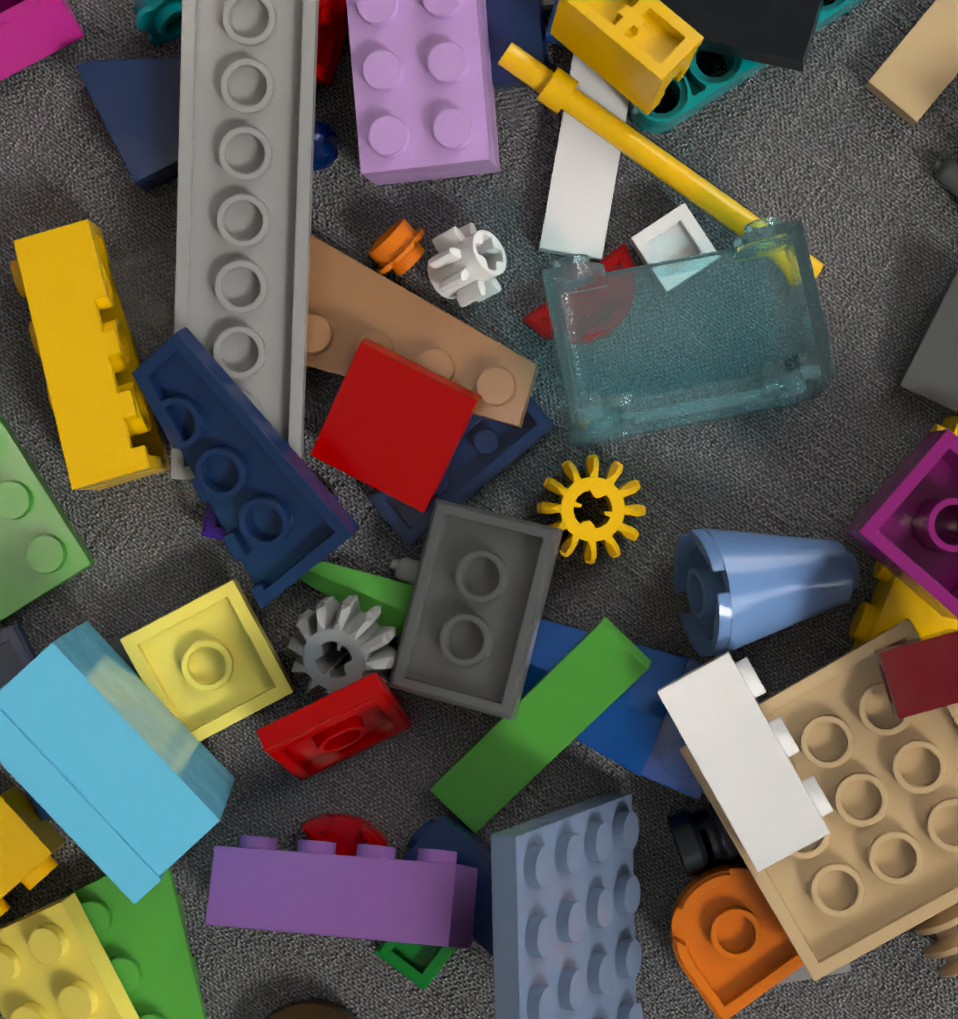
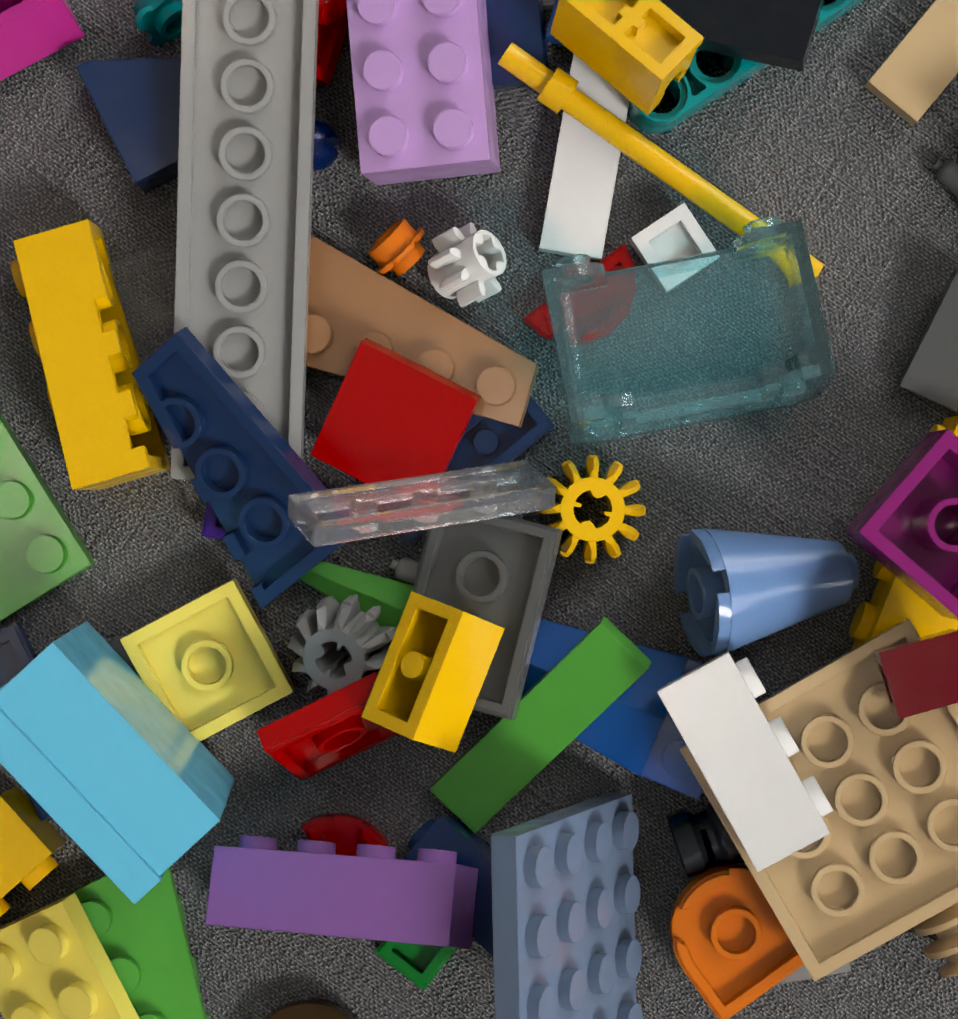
none -> clear tile [288,460,556,547]
none -> yellow brick [361,591,505,753]

